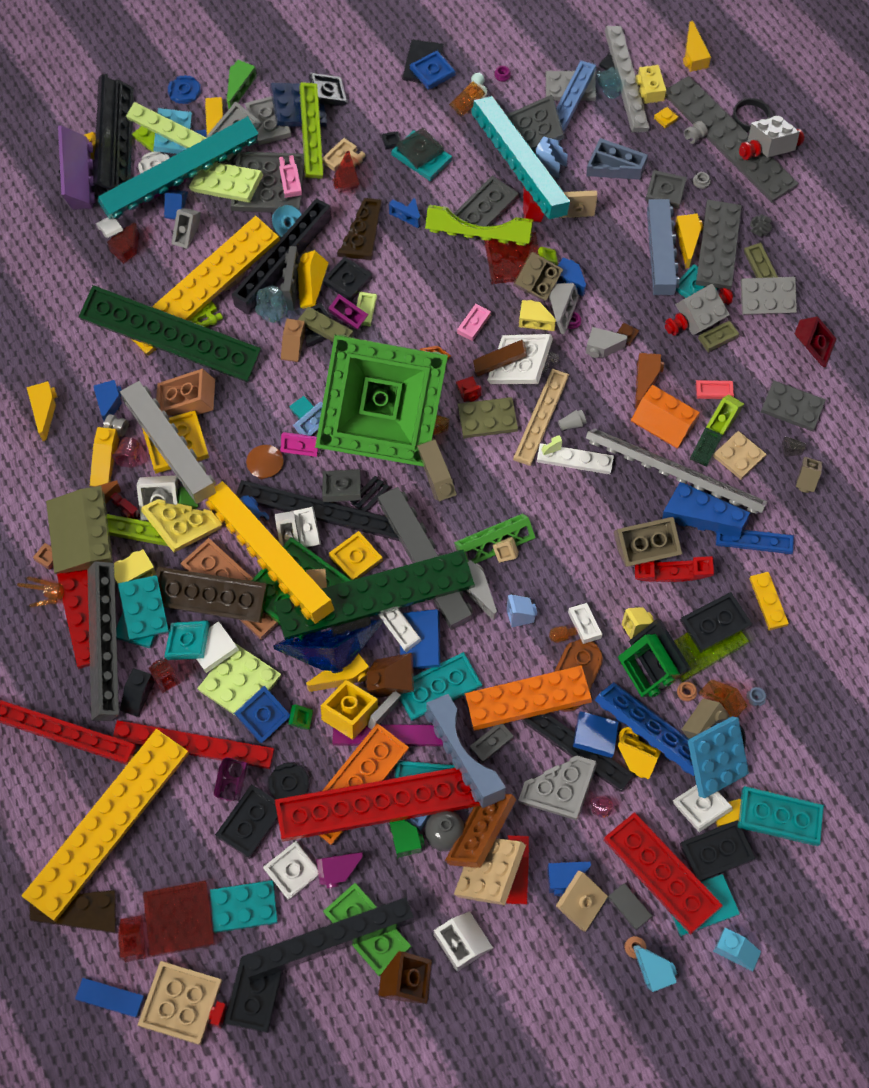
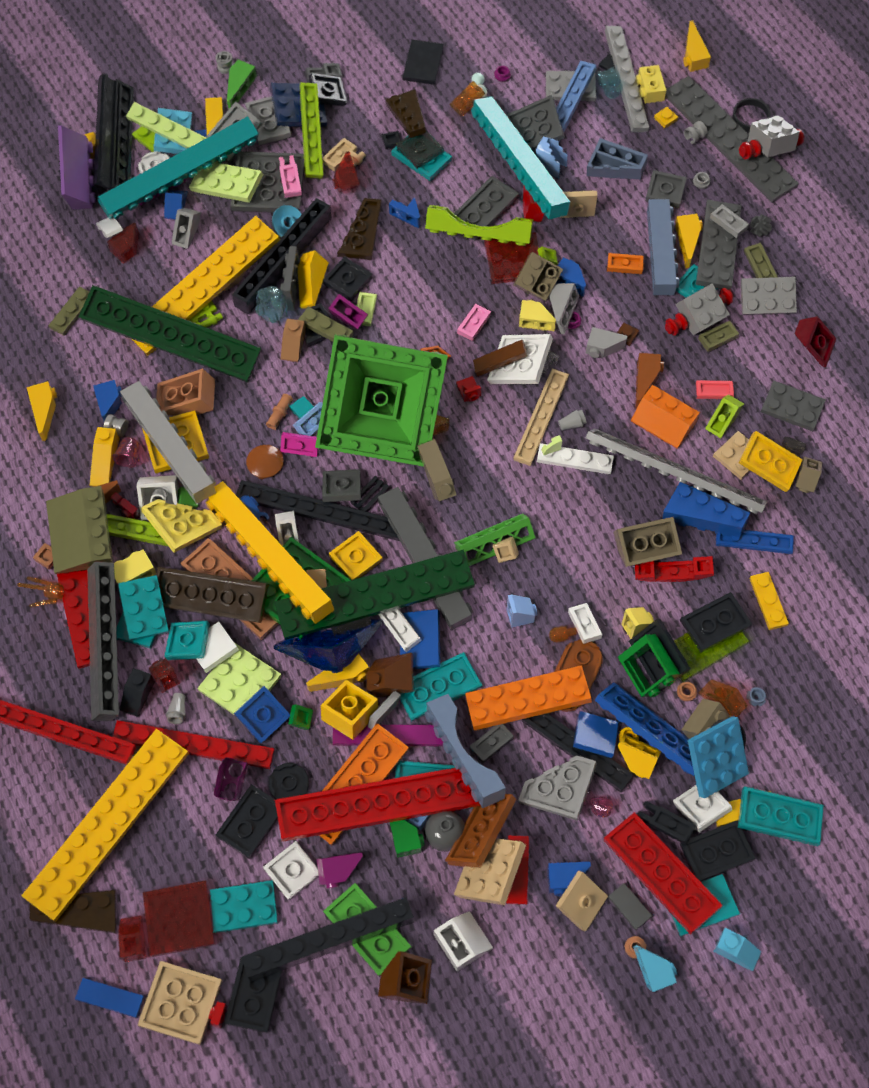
blue tile [168,75,201,104] -> none
white plate [294,507,321,548] -> none
blue tile [410,51,456,90] -> none
olive plate [458,397,518,438] -> none
light grey slope [463,560,497,621] -> none
clear green plate [690,427,722,467] -> none
none -> olive plate [48,286,90,336]
none -> light grey cone [166,693,186,724]
none -> light grey wheel [216,51,233,74]
none -> nougat pin [266,393,293,430]
none -> dark grey slope [305,63,342,83]
none -> dark brown wing [385,89,426,138]
none -> orange plate [607,253,644,274]
none -> black hinge [637,801,696,845]
none -> light grey plate [710,204,749,238]
none -> yellow plate [739,431,802,492]

